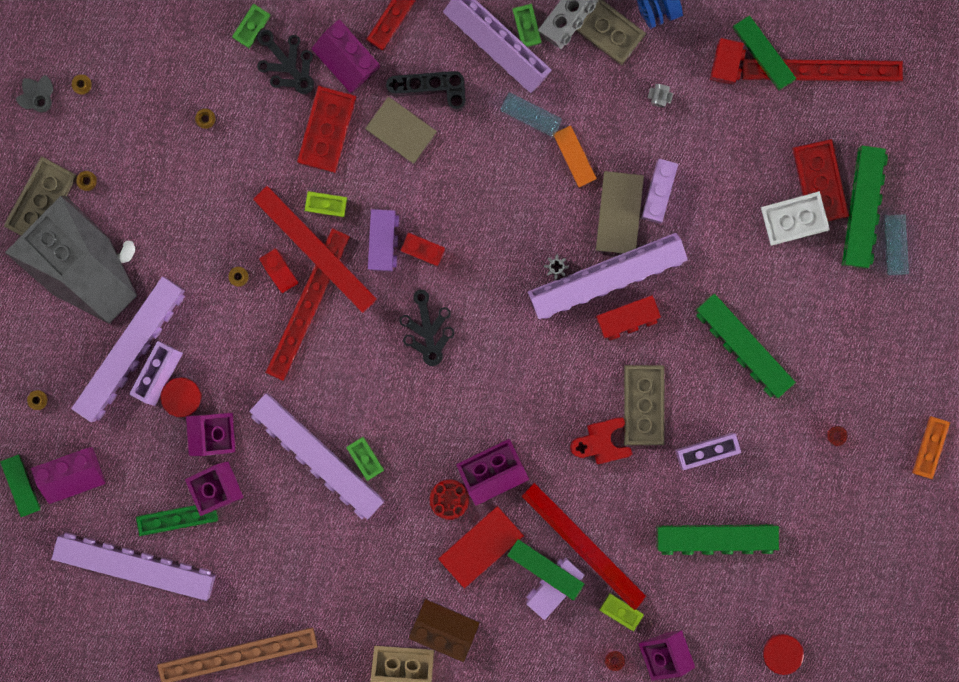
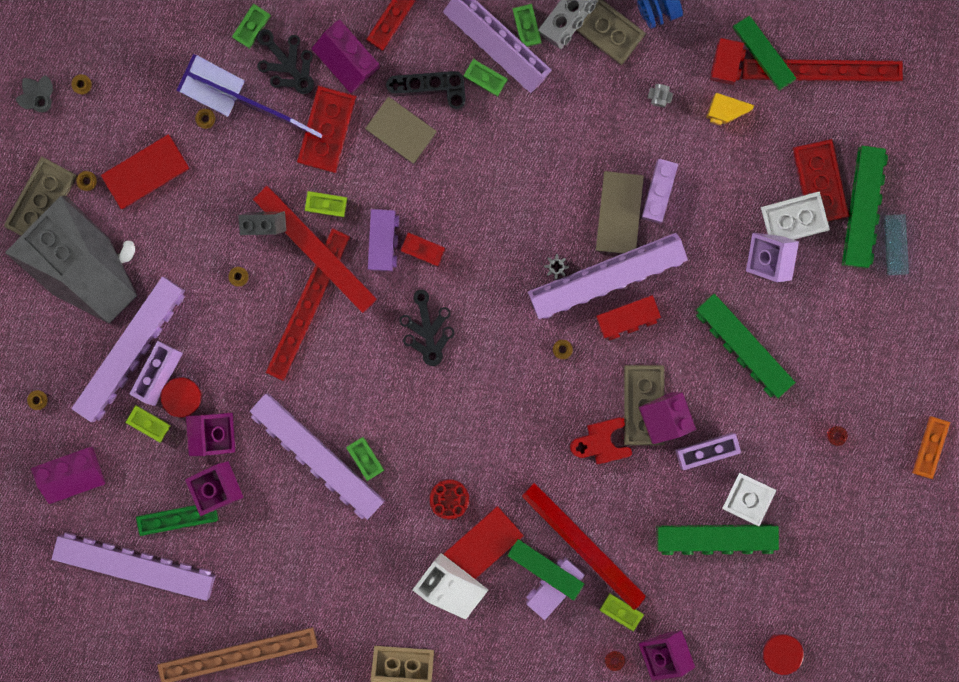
green tile [0,454,41,517] -> none
red slope [259,248,299,294] -> none
reddish brown slope [408,599,480,663] -> none
magenta slope [456,438,529,506] -> none
clear light blue plate [500,92,562,137] -> none
orange tile [553,125,597,188] -> none
none -> red tile [101,134,190,210]
none -> lime plate [126,405,171,443]
none -> piece [176,54,322,138]
none -> dark grey brick [238,211,287,235]
none -> white slope [413,553,488,619]
none -> bright green plate [463,59,508,97]
none -> pearl gold plate [553,340,573,359]
none -> magenta slope [639,392,696,444]
none -> yellow slope [706,93,754,126]
none -> white plate [722,473,776,526]
none -> lavender slope [746,233,799,282]

